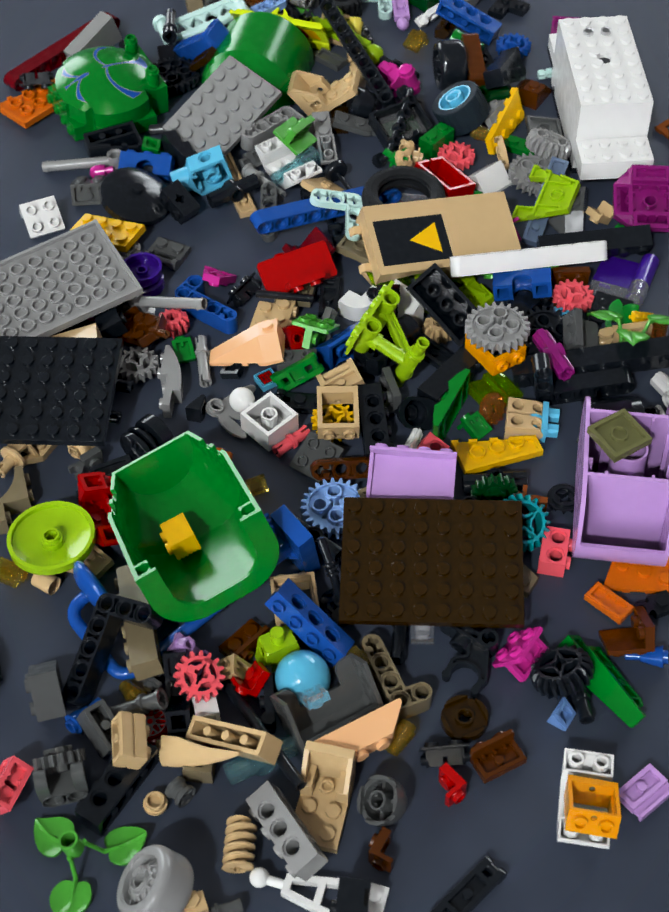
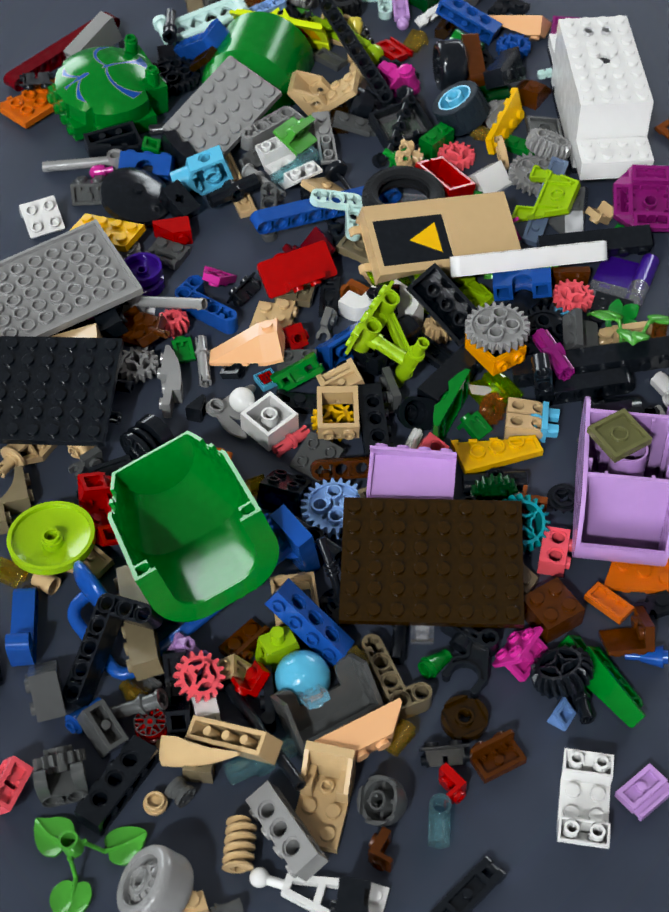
tan brick [111,711,151,770] -> none
yellow brick [159,513,201,560] -> none
black bar [256,290,314,302] -> none
bright green bracket [291,313,340,349] -> none
light orange window [564,774,621,839] -> none
yellow axle [629,311,654,325] -> none
none -> blue beam [5,587,39,667]
none -> red slope [152,216,193,245]
none -> black bracket [257,469,312,516]
none -> dark orange bracket [340,278,369,299]
none -> red plate [375,37,413,62]
none -> green cone [418,649,452,679]
none -> clear light blue piece [428,793,452,849]
none -> white sticker [469,384,504,398]
none -> light nougat wedge [489,15,552,41]
none -> reddish brown brick [524,577,585,644]

